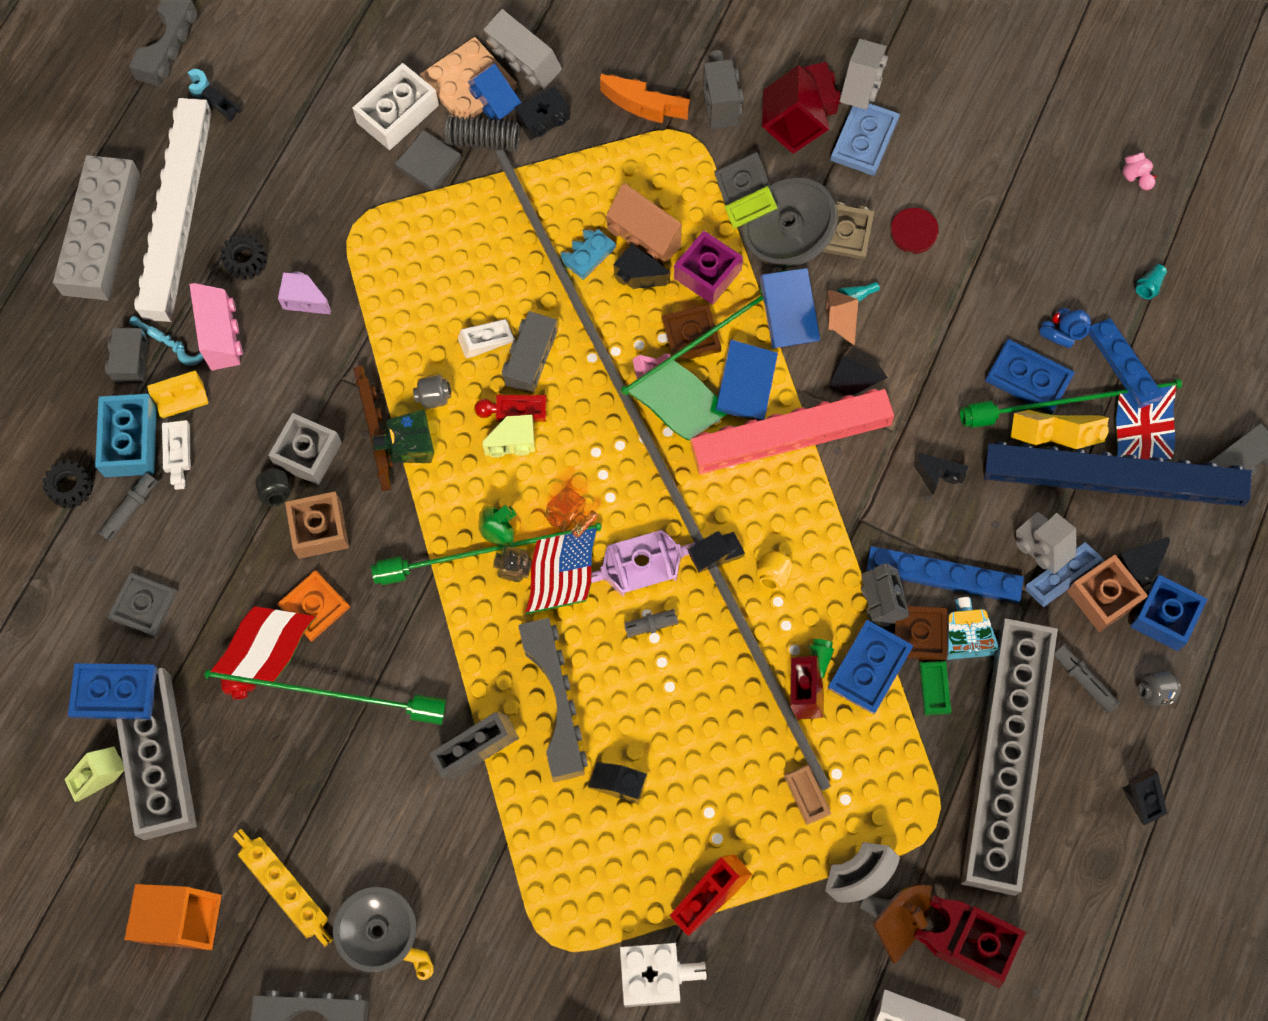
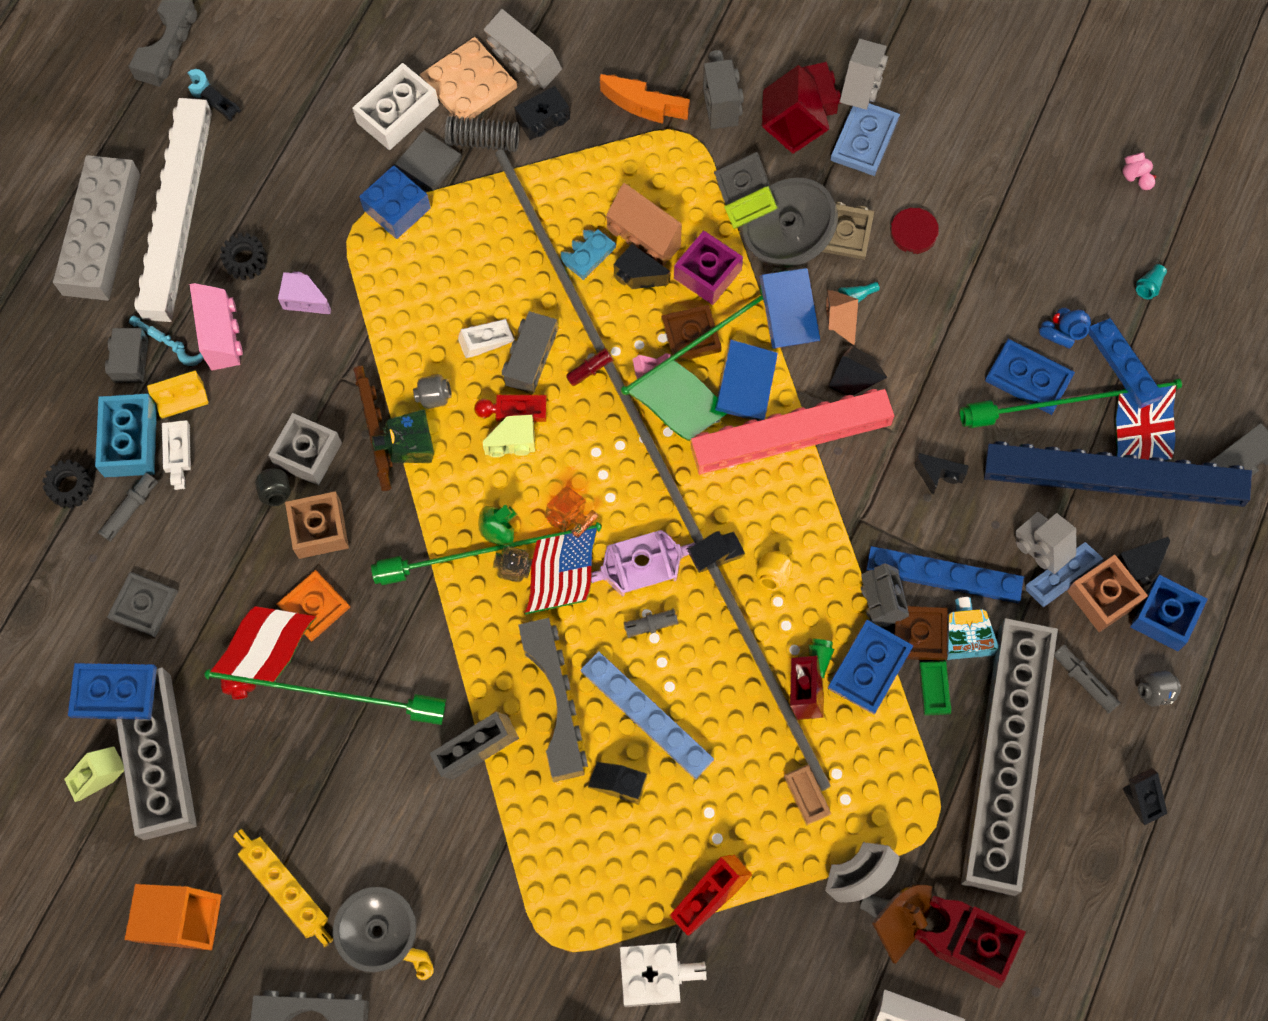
blue brick [467,63,521,121] -> none
yellow arch [1011,410,1109,449] -> none
none -> blue brick [359,166,431,239]
none -> dark red axle [566,348,614,386]
none -> medium blue plate [581,652,714,780]

